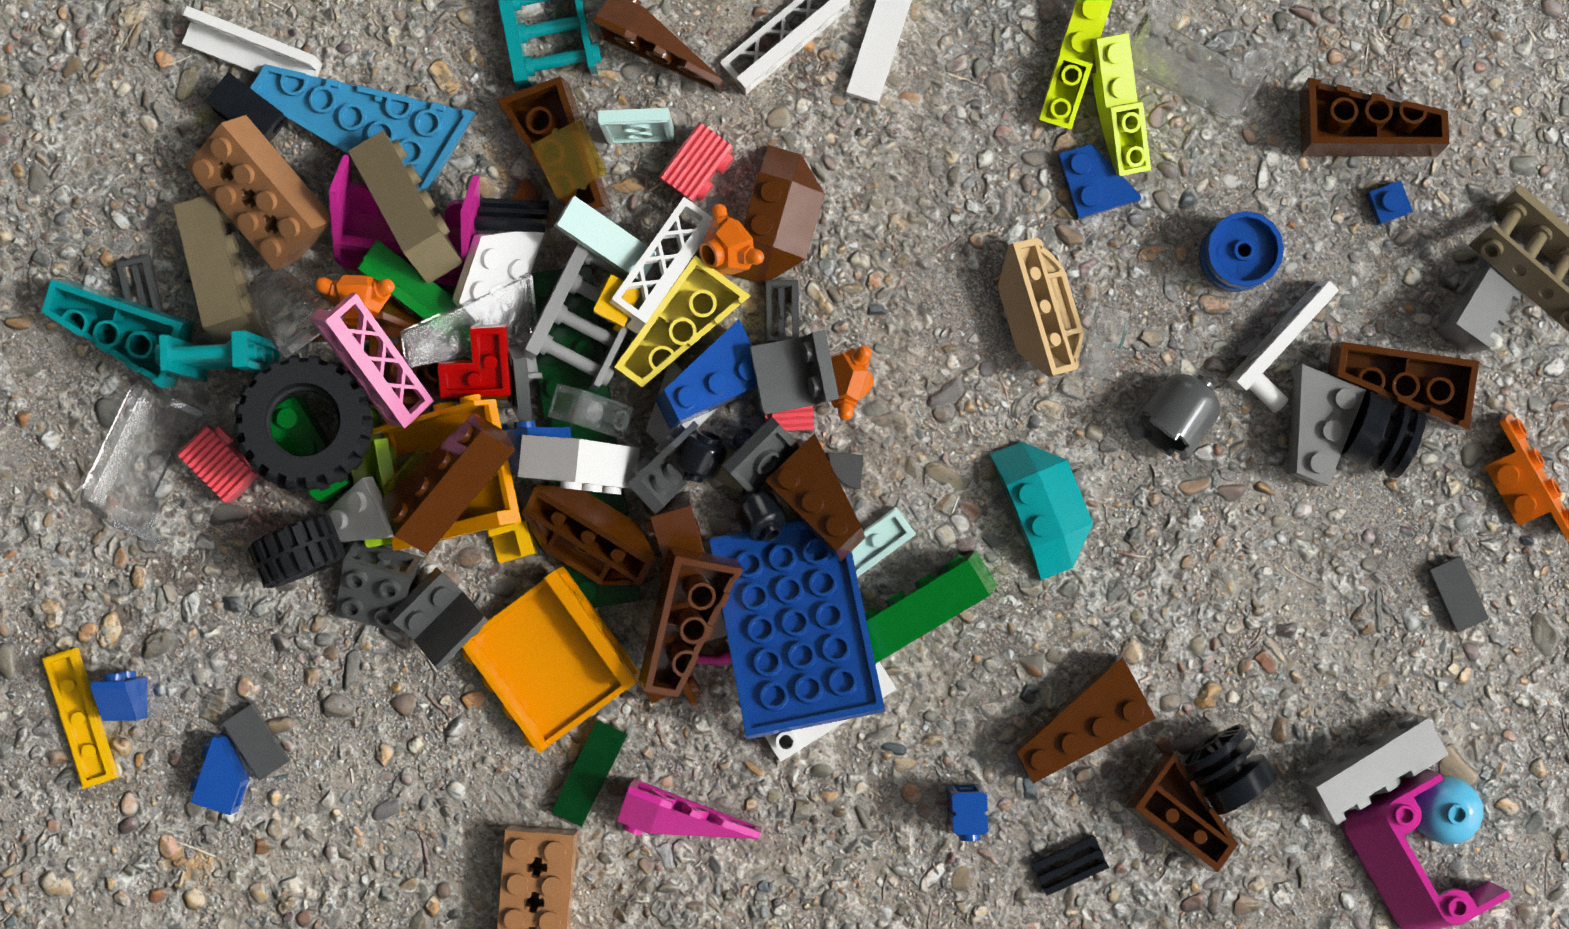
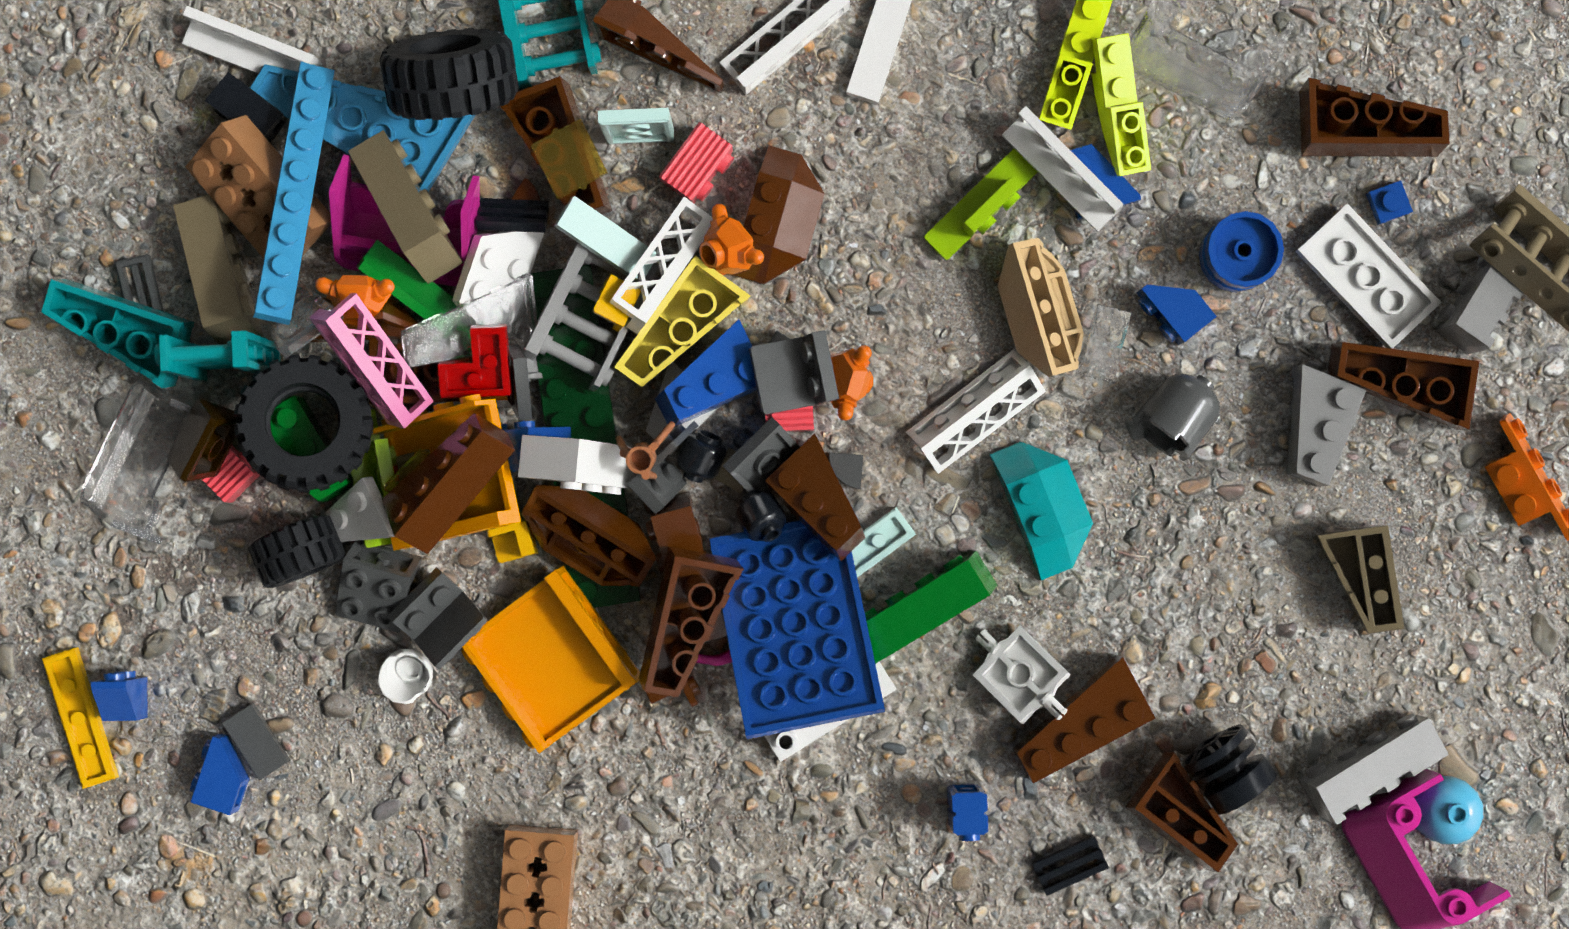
clear slope [548,384,634,440] -> none
dark green tile [551,719,628,827] -> none
dark pink wedge [617,778,761,839] -> none
dark grey tile [764,280,799,344] -> none
white piece [1226,281,1339,413] -> none
black wheel [1340,390,1426,478] -> none
dark grey tile [1427,556,1489,633] -> none
none -> dark brown slope [166,398,236,482]
none -> dark azure plate [253,62,335,325]
none -> white hair [377,649,433,704]
none -> black tyre [380,28,519,120]
none -> nougat plant [616,421,675,480]
none -> white fence [906,349,1046,474]
none -> lime bracket [924,149,1038,260]
none -> white plate [973,626,1071,724]
none -> white fence [1002,106,1123,233]
none -> blue slope [1136,285,1217,345]
none -> white plate [1295,203,1442,349]
none -> dark tan wedge [1314,525,1405,634]

